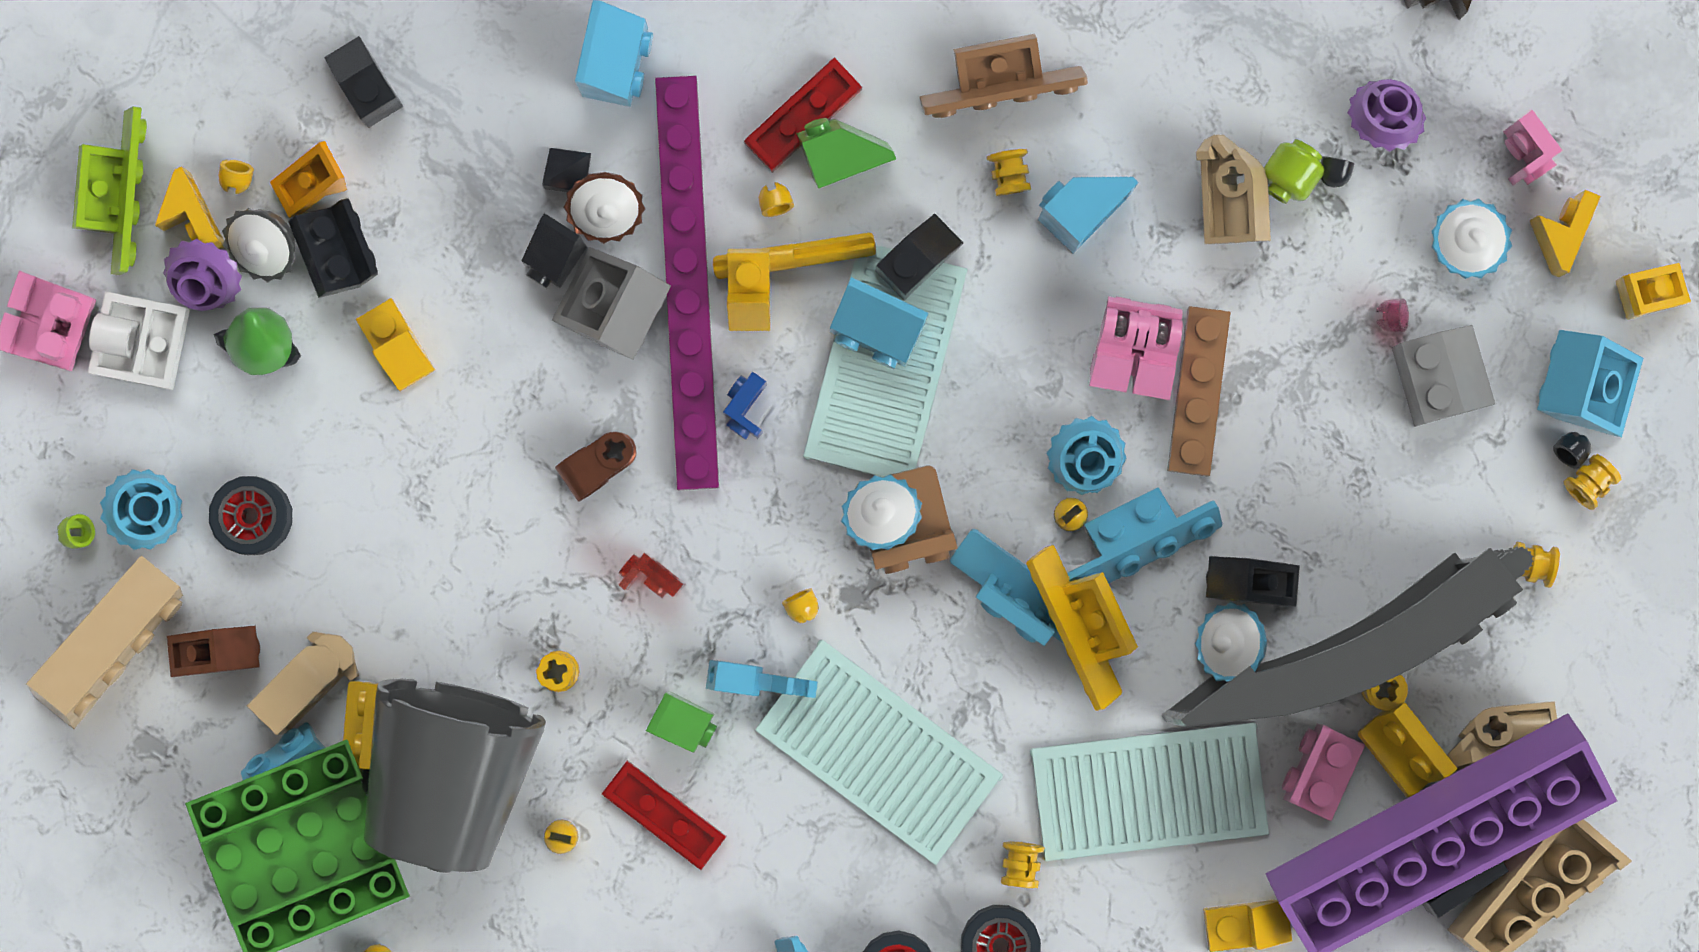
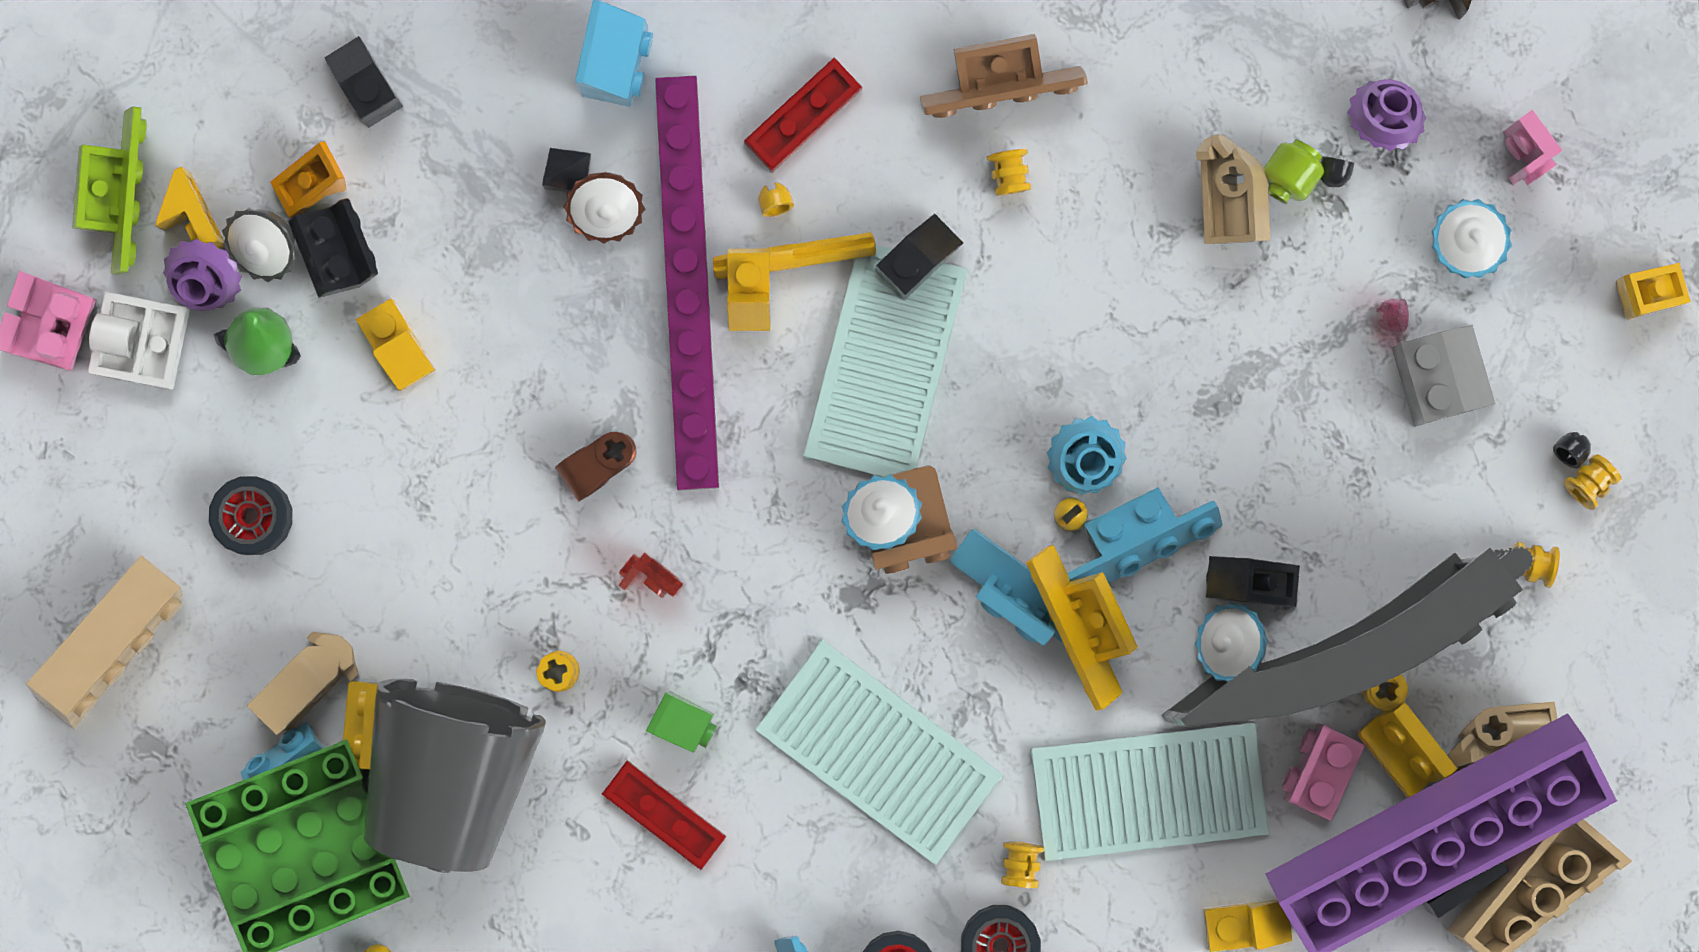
lime hinge [57,514,95,549] -> none
medium azure piece [100,469,183,550] -> none
copper slope [167,625,260,677] -> none
yellow hinge [218,160,254,194] -> none
black slope [521,213,587,289] -> none
yellow hinge [544,819,579,854] -> none
light grey slope [552,247,671,360] -> none
medium azure piece [706,660,818,698] -> none
blue bracket [723,372,767,440] -> none
yellow hinge [782,588,819,623] -> none
bright green slope [796,118,896,189] -> none
medium azure slope [830,277,928,369] -> none
medium azure slope [1038,177,1139,254] -> none
bright pink hips [1089,296,1183,400] -> none
medium nougat plate [1167,306,1231,477] -> none
yellow slope [1530,190,1601,277] -> none
medium azure slope [1537,330,1644,437] -> none

